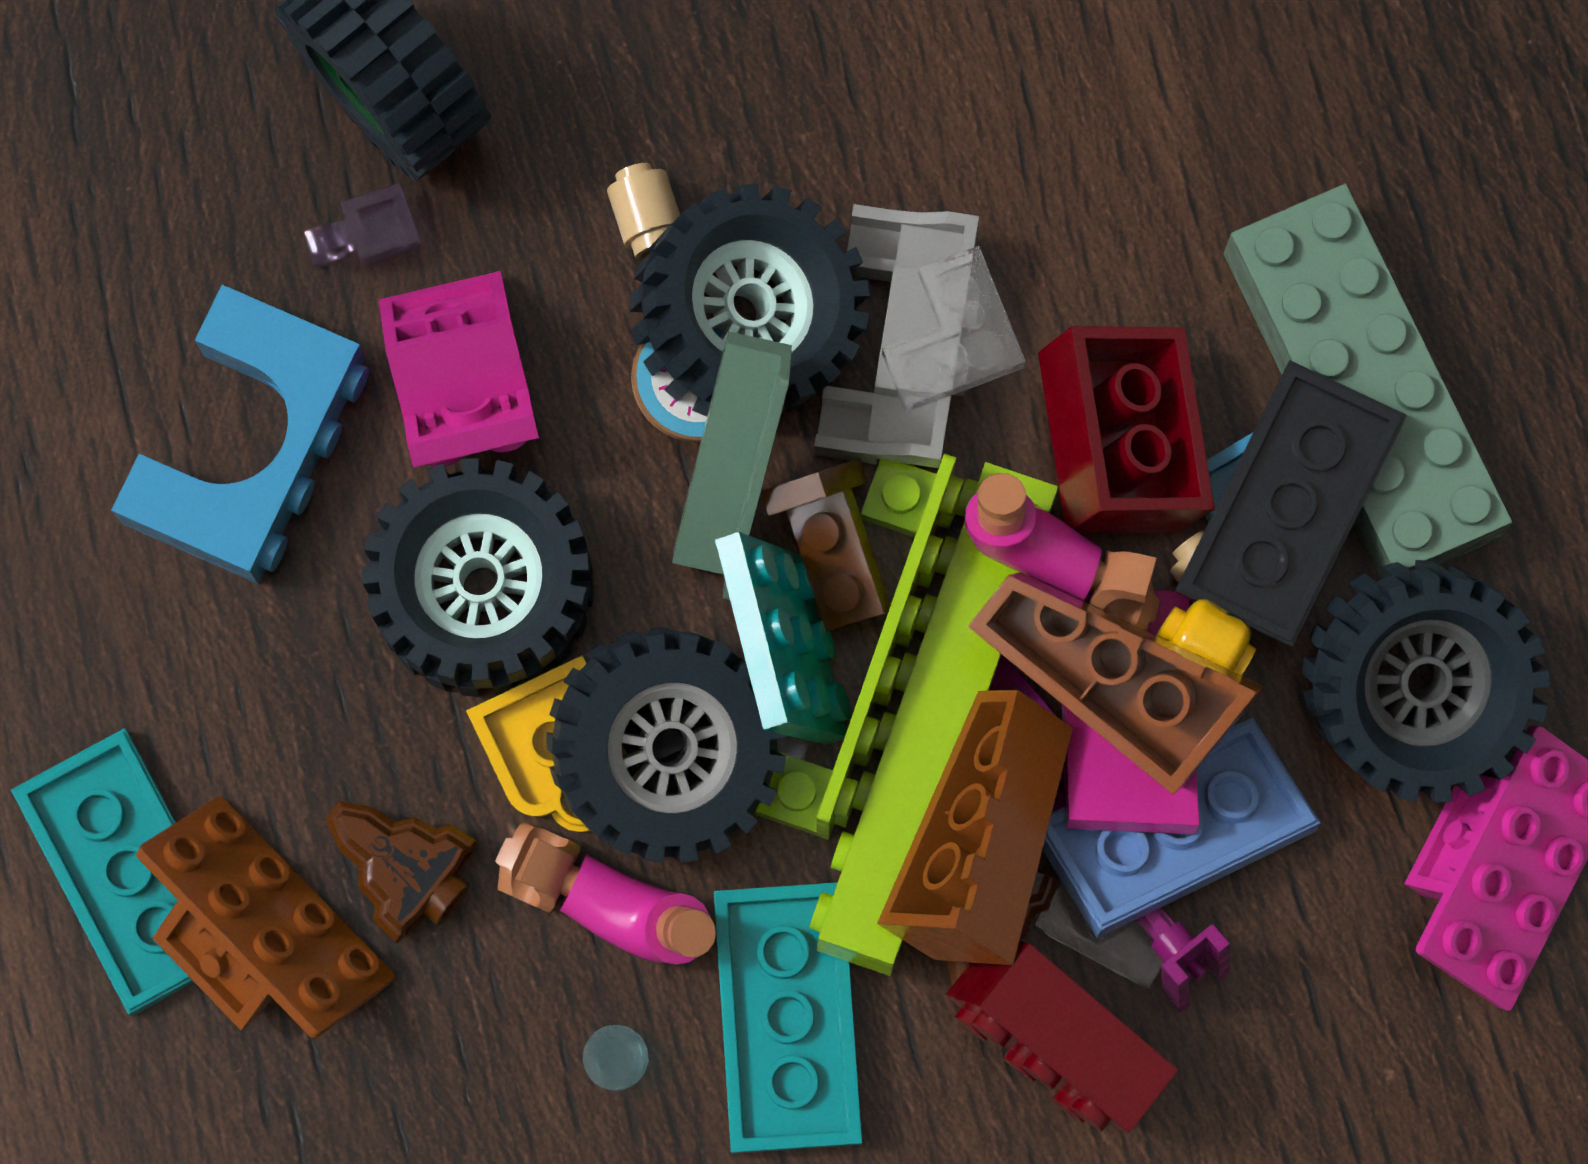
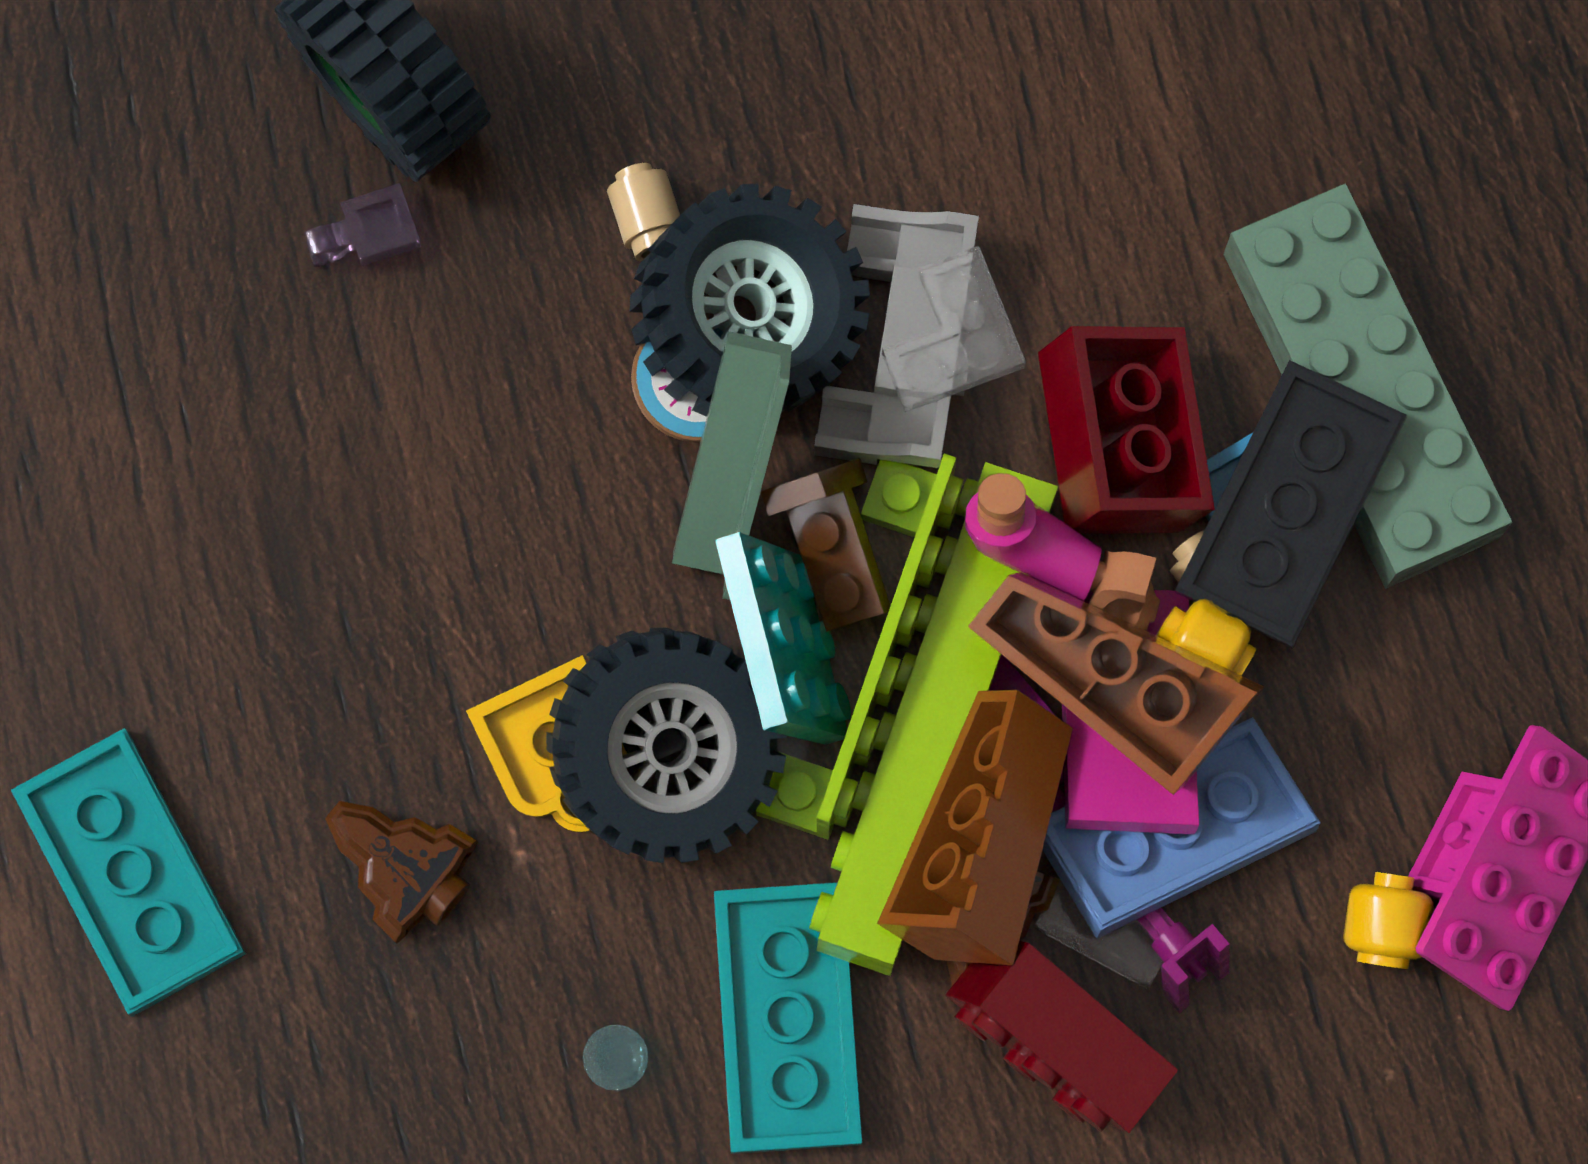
dark azure arch [111,285,369,584] -> none
dark orange bracket [136,796,395,1039] -> none
black wheel [362,458,594,697] -> none
dark pink bracket [378,271,539,468] -> none
piece [495,822,716,965] -> none
black wheel [1302,560,1550,803] -> none
none -> yellow head [1343,872,1434,969]

